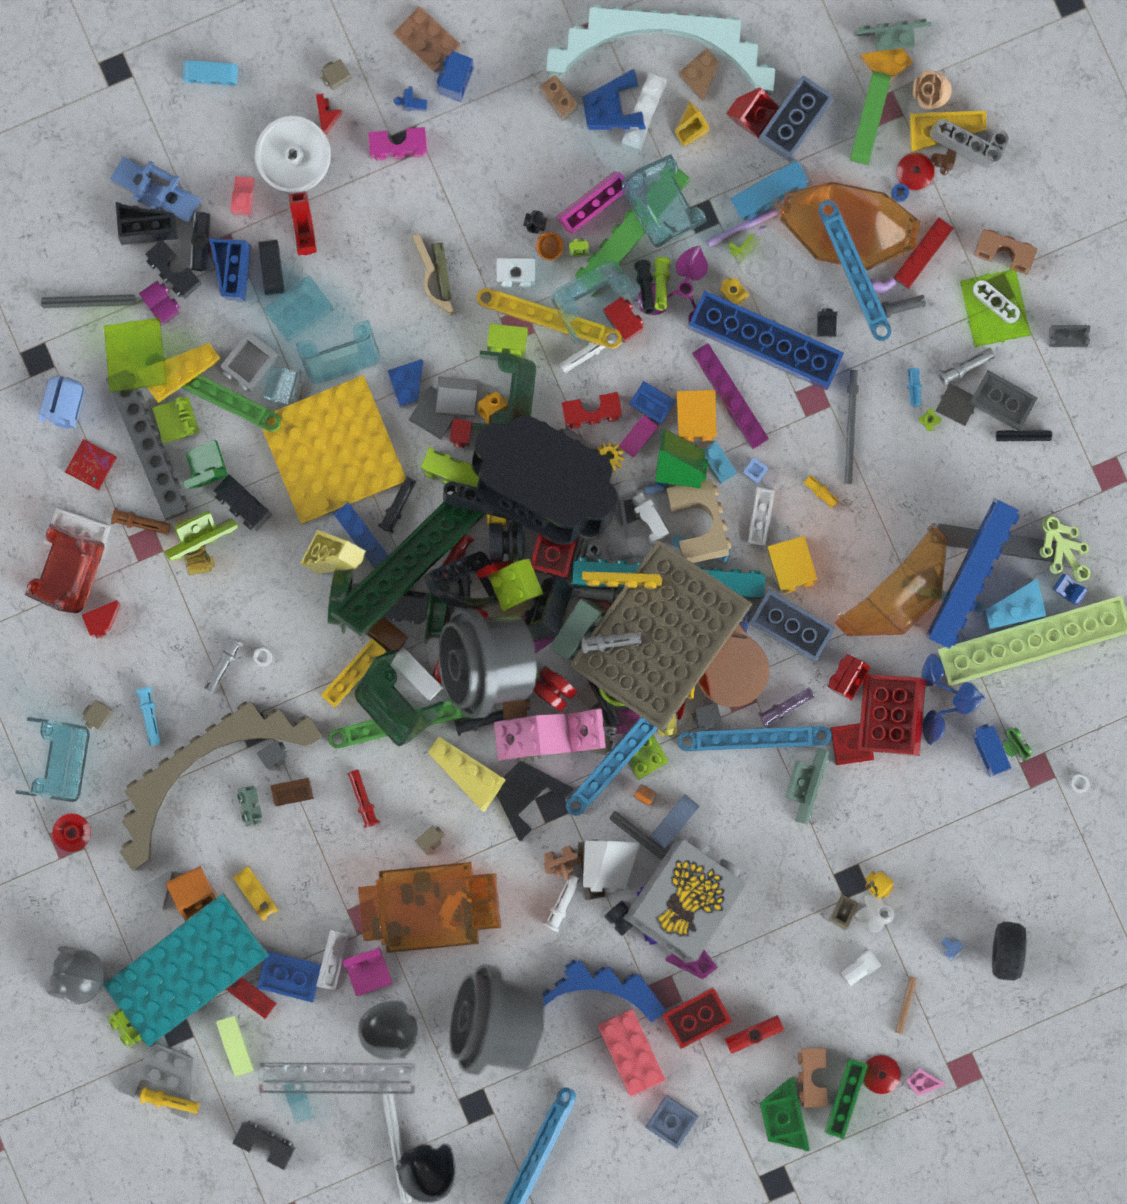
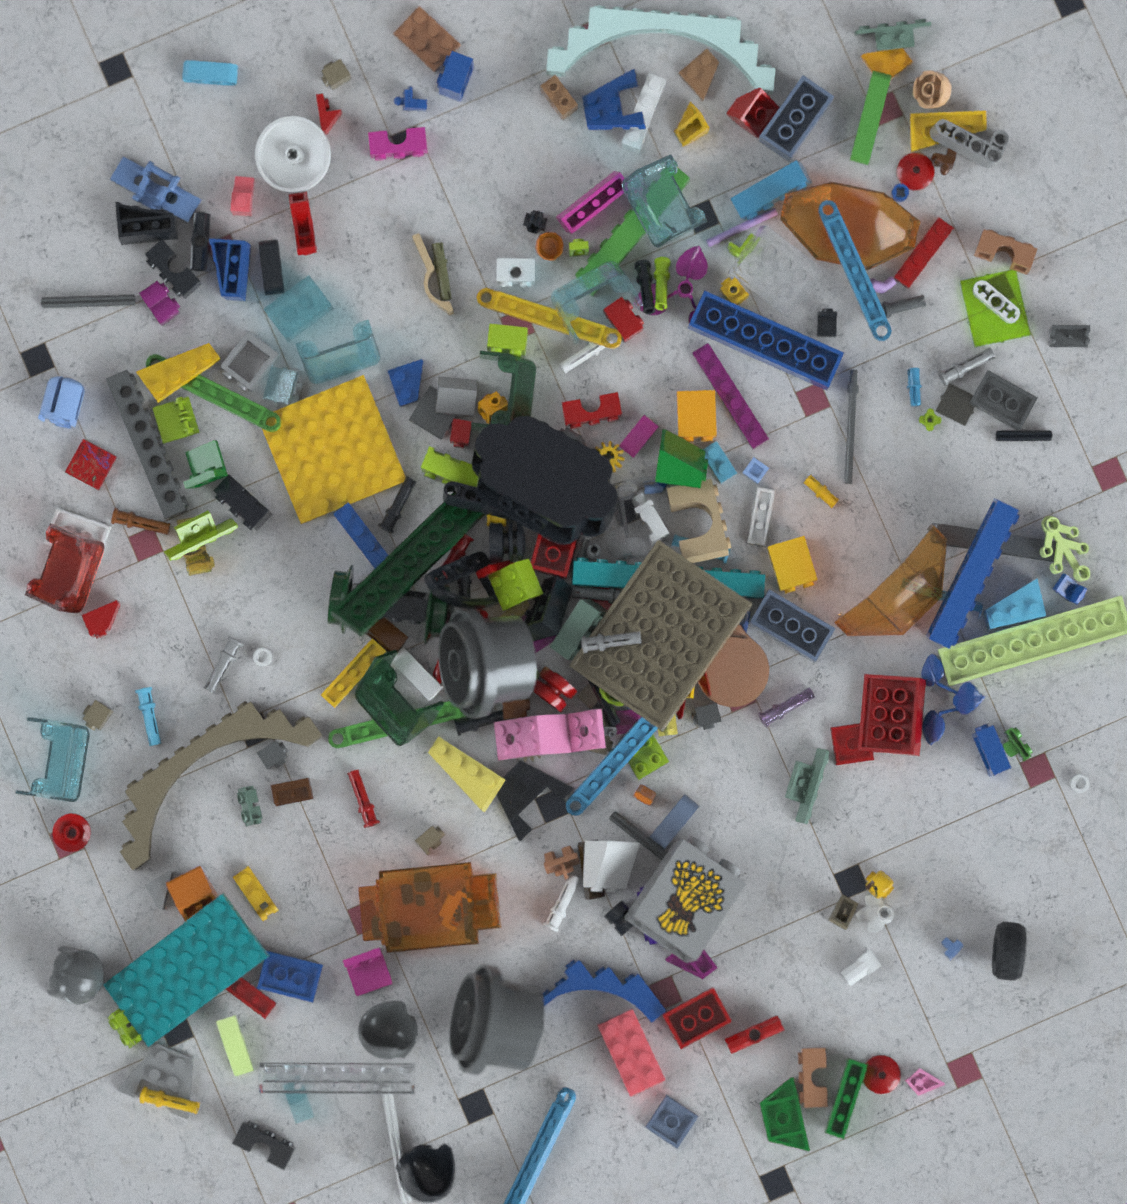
clear neon green piece [104,317,166,392] -> none
light yellow wedge [300,530,365,574] -> none
white tile [317,930,349,990] -> none
yellow plate [582,572,662,589] -> none
blue plate [629,381,676,425] -> none
dark azure plate [677,726,831,751] -> none
red brick [828,654,871,701] -> none
medium nougat bar [895,976,917,1034] -> none

